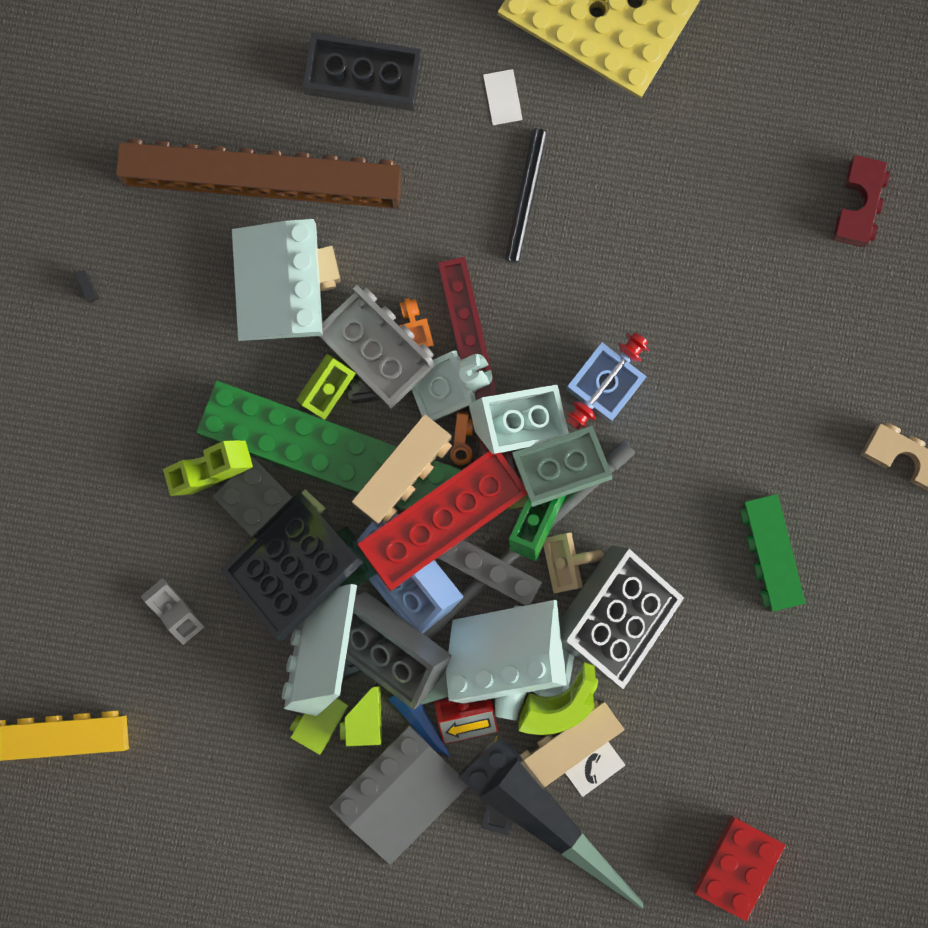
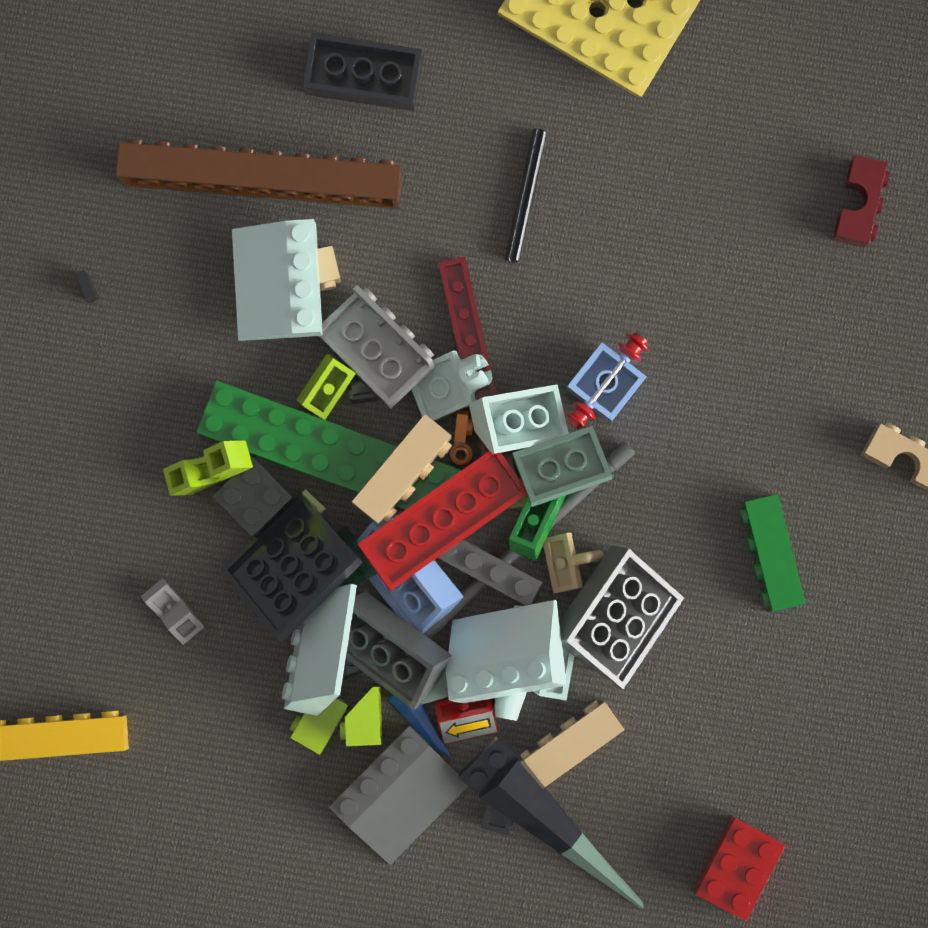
orange plate [400,297,434,347] -> none
white sticker [483,69,523,125] -> none
lime arch [518,662,598,735] -> none
white sticker [565,742,625,797] -> none

